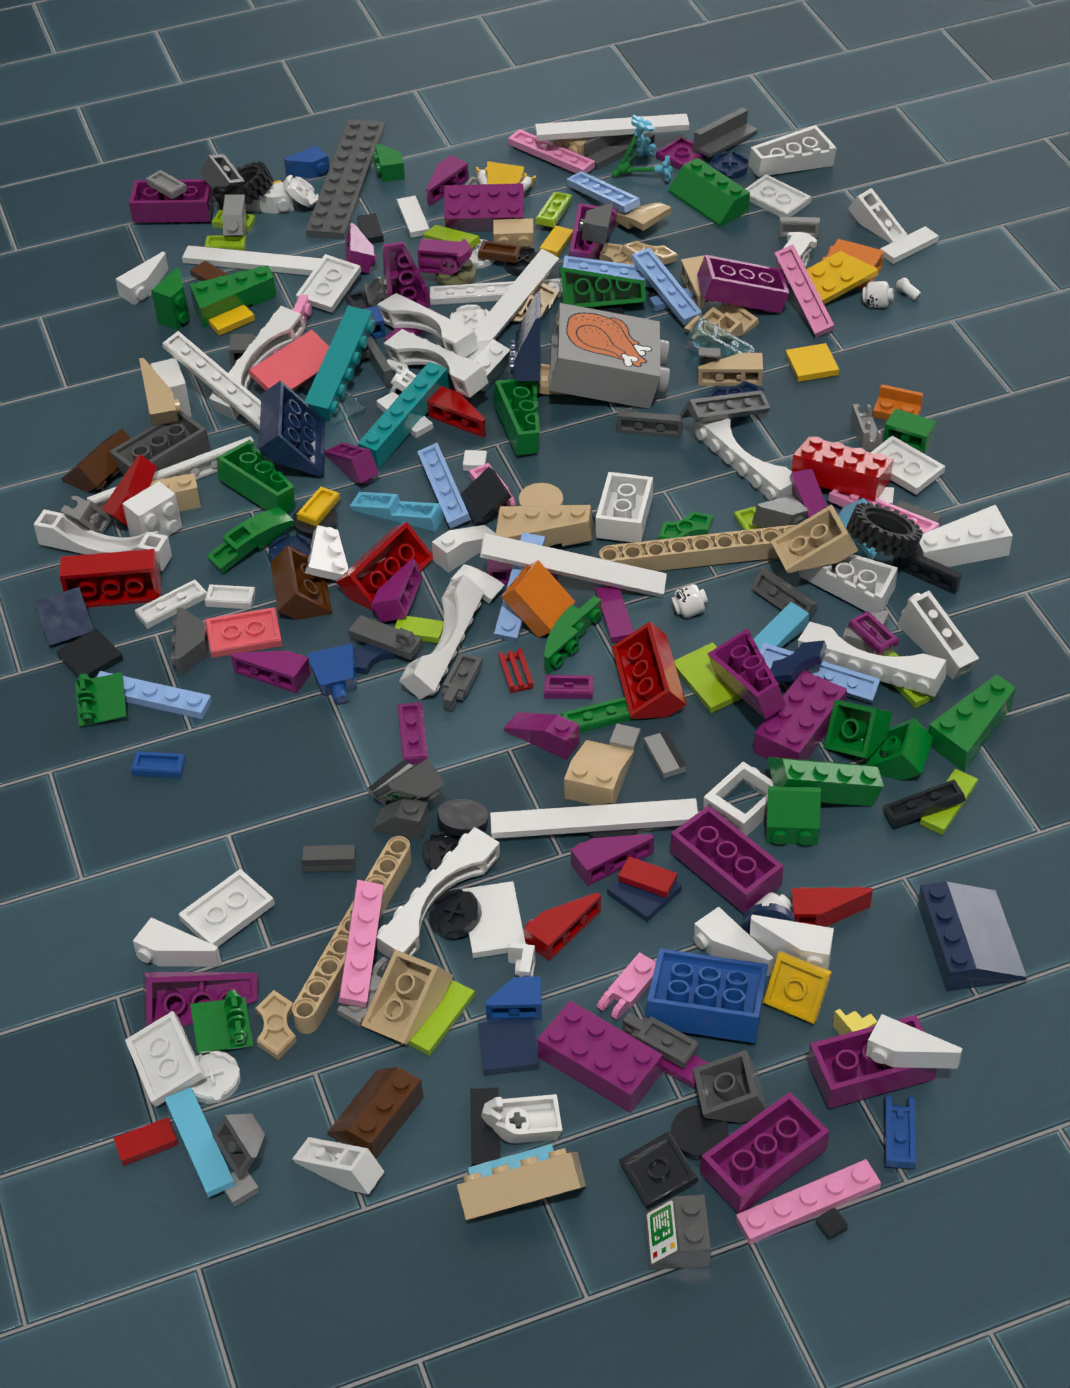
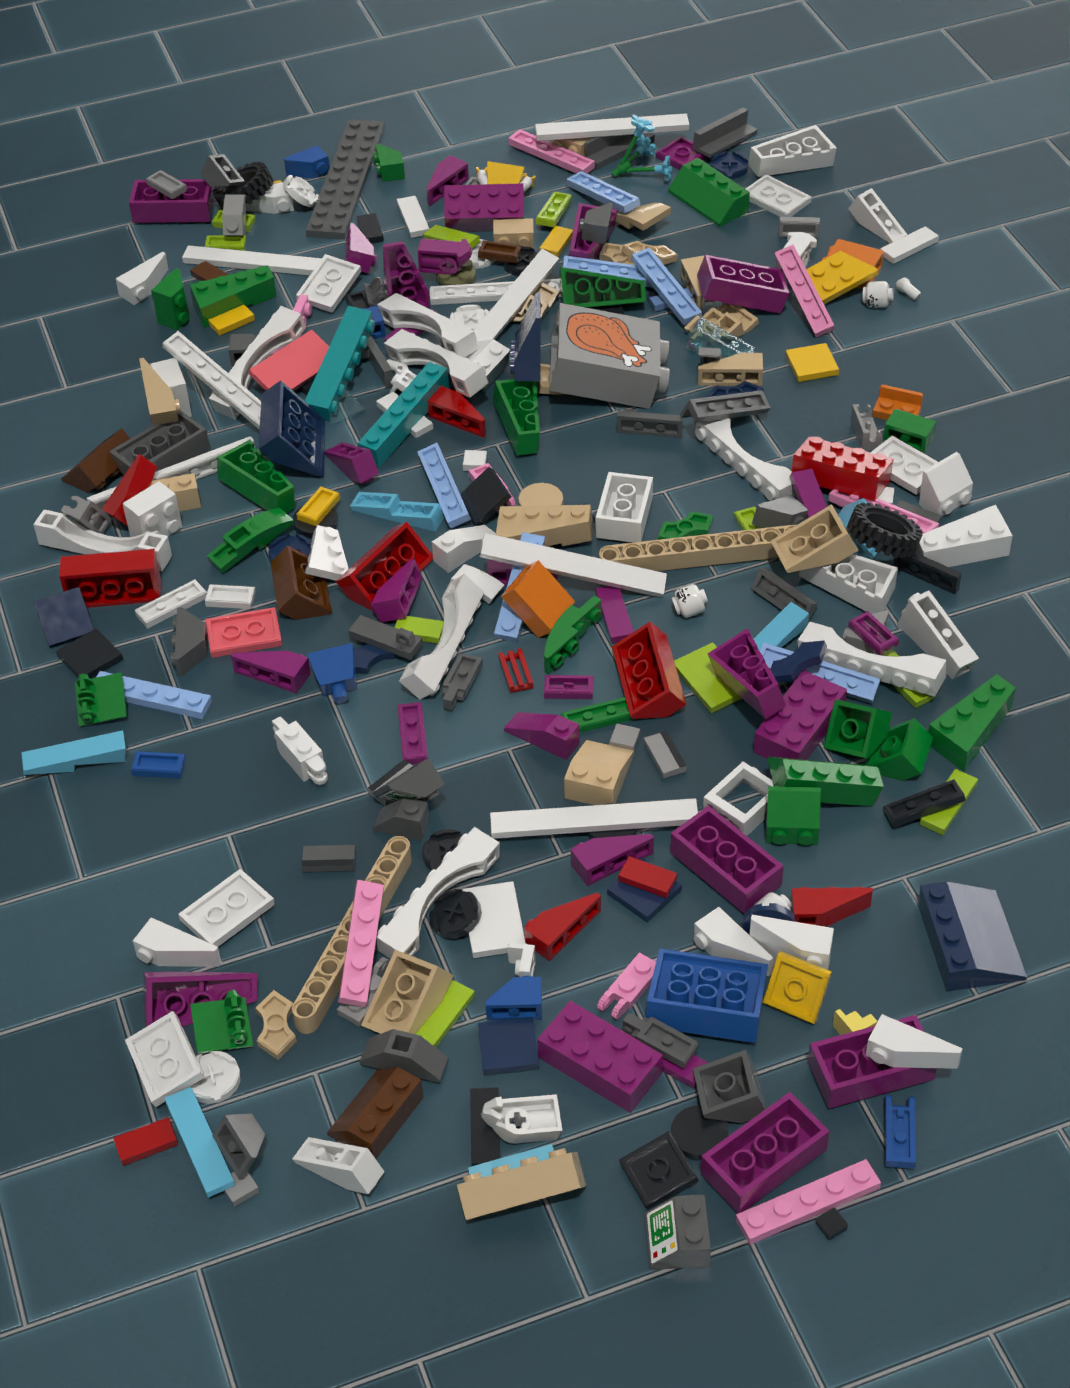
black tile [437,799,488,837] -> none
none -> medium azure slope [22,730,126,775]
none -> white hinge [272,717,328,785]
none -> dark grey slope [360,1029,449,1083]
none -> white slope [919,452,973,516]

